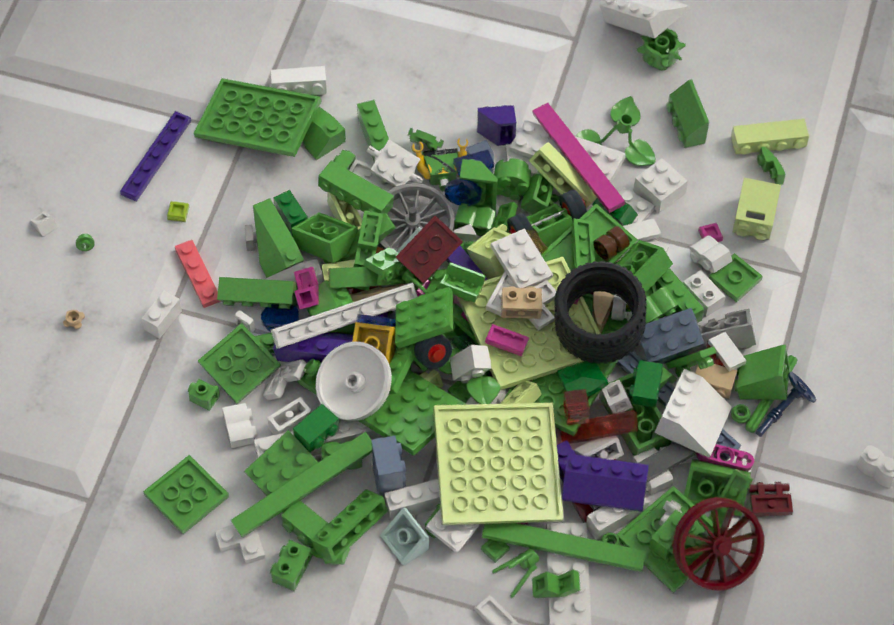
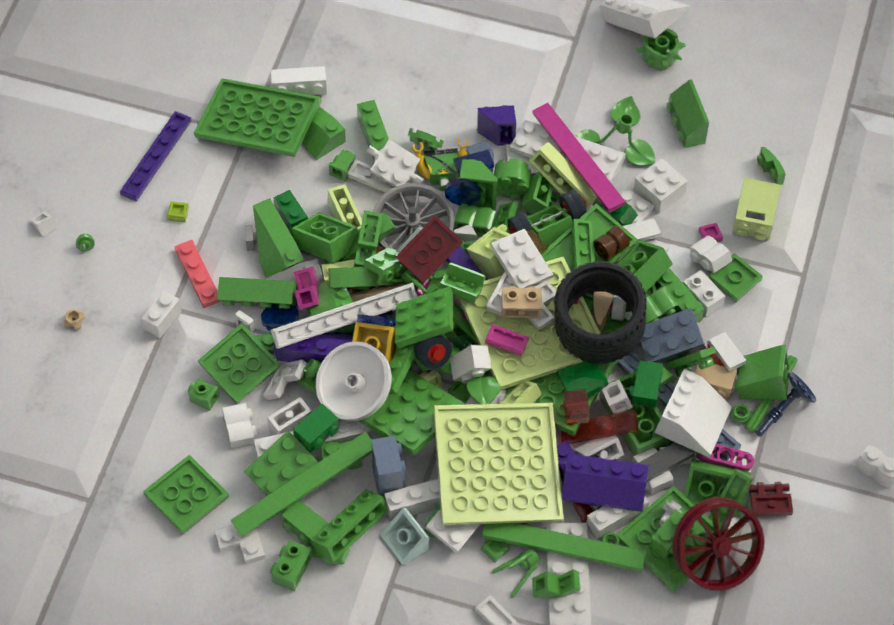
bright green brick [318,161,394,214] -> none
light grey wedge [699,309,756,349] -> none
yellowish green brick [731,118,809,154] -> none

